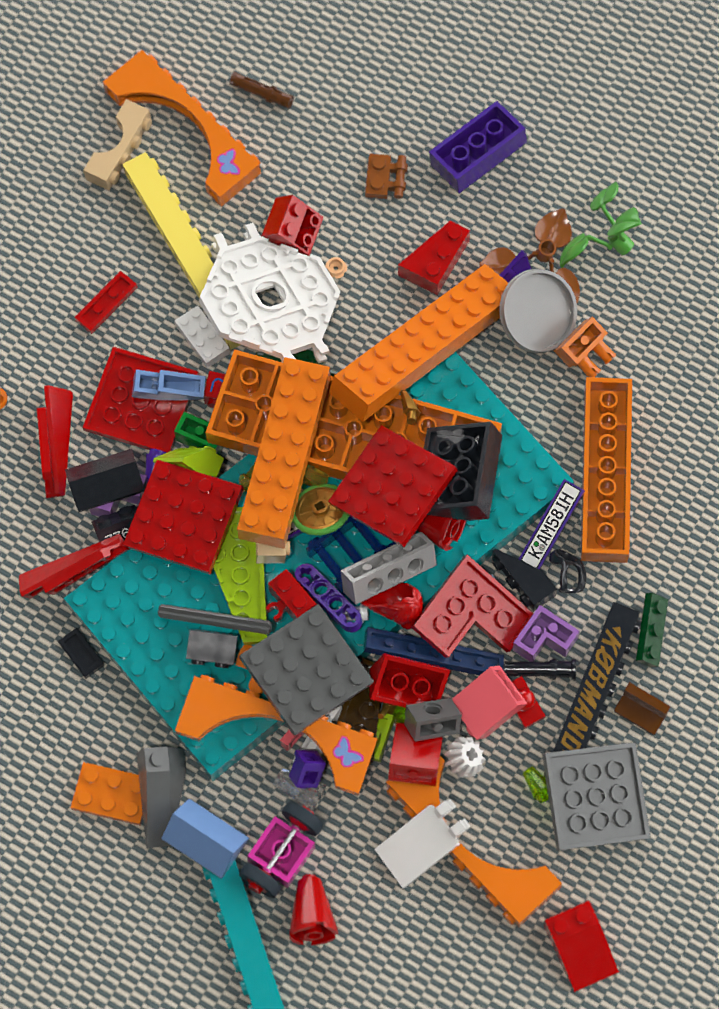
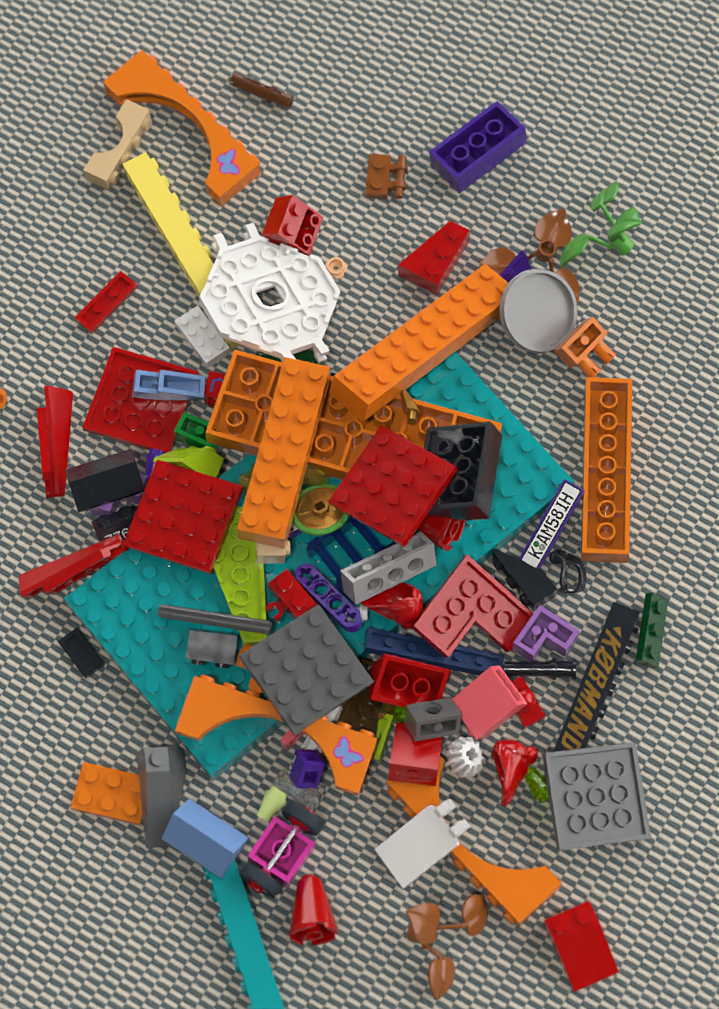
reddish brown panel [614,682,671,735] -> none
none -> yellowish green cone [257,785,288,823]
none -> dark orange plant [405,894,488,1000]
none -> red hair [492,739,538,807]

